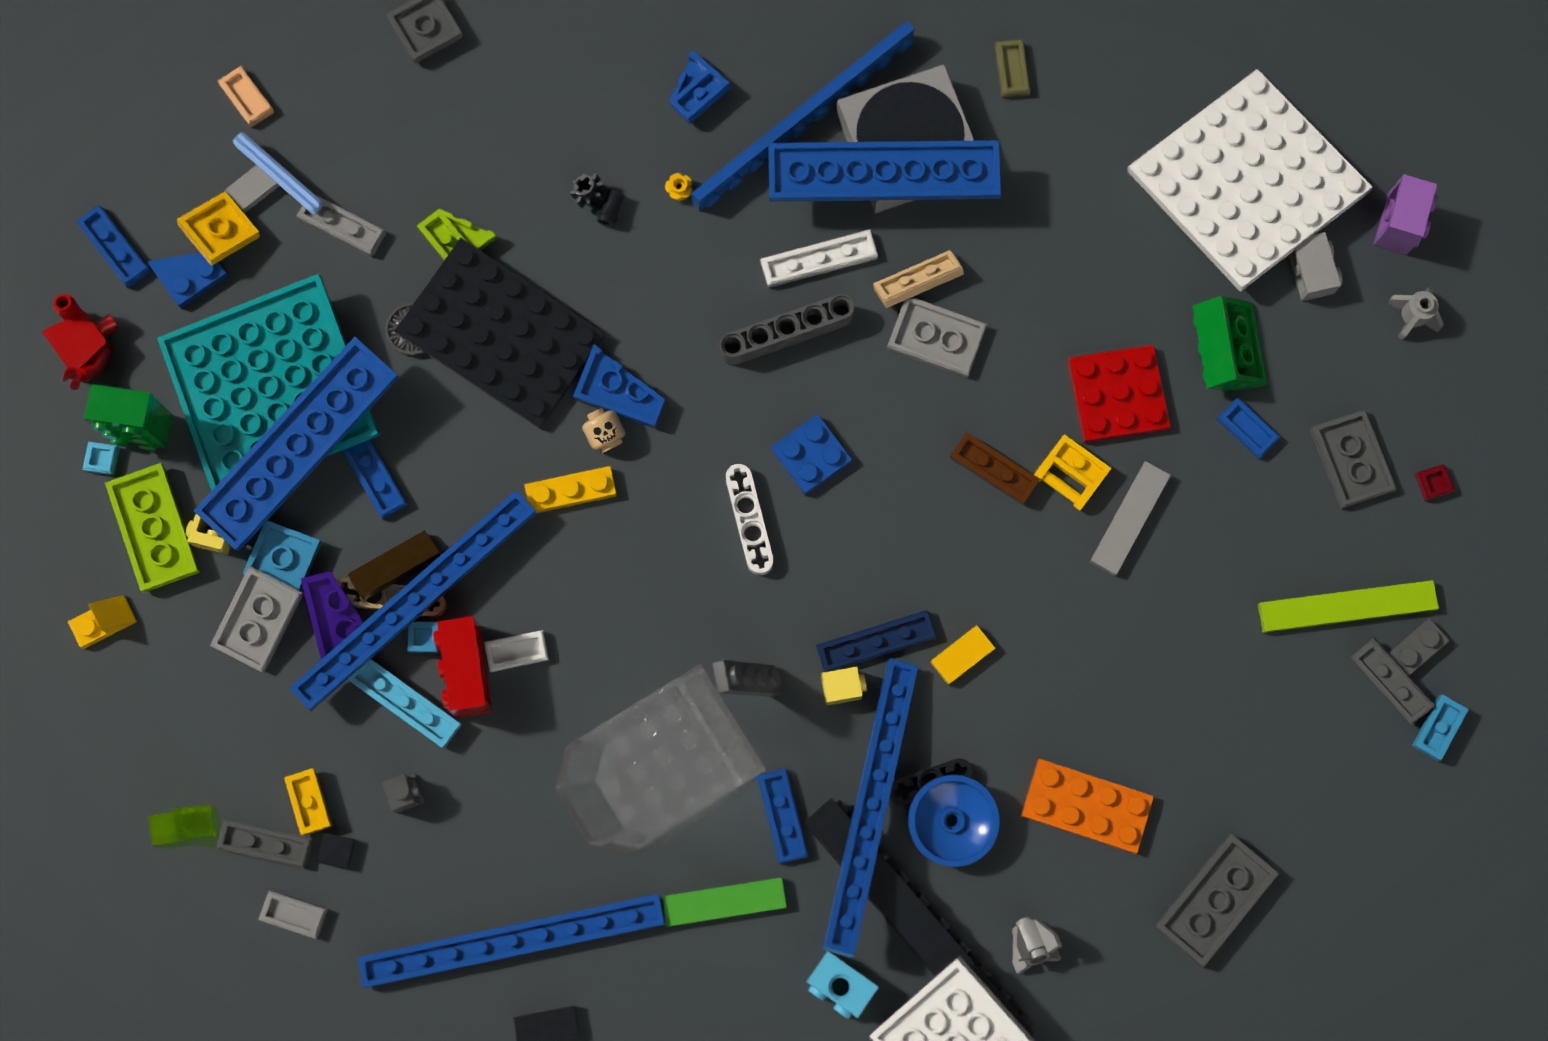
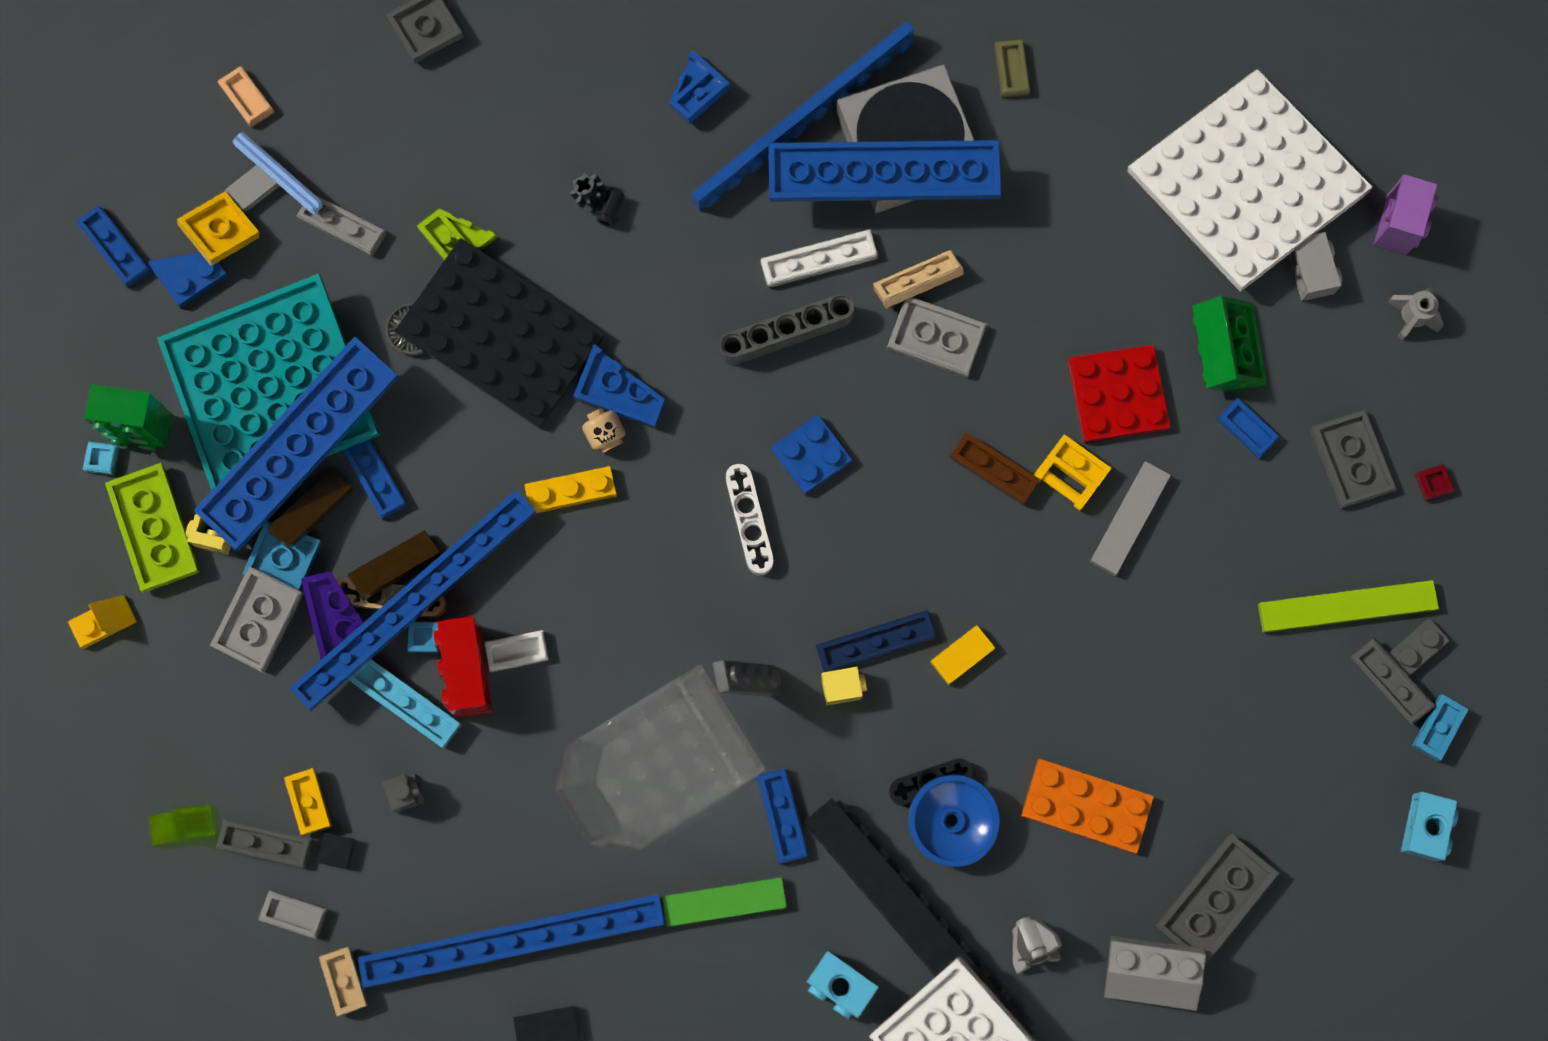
red torso [42,294,120,390] -> none
yellow plate [665,173,693,201] -> none
blue plate [822,658,918,957] -> none
none -> dark brown tile [268,469,353,550]
none -> tan plate [319,947,368,1016]
none -> light grey slope [1104,936,1205,1011]
none -> medium azure brick [1401,792,1459,862]

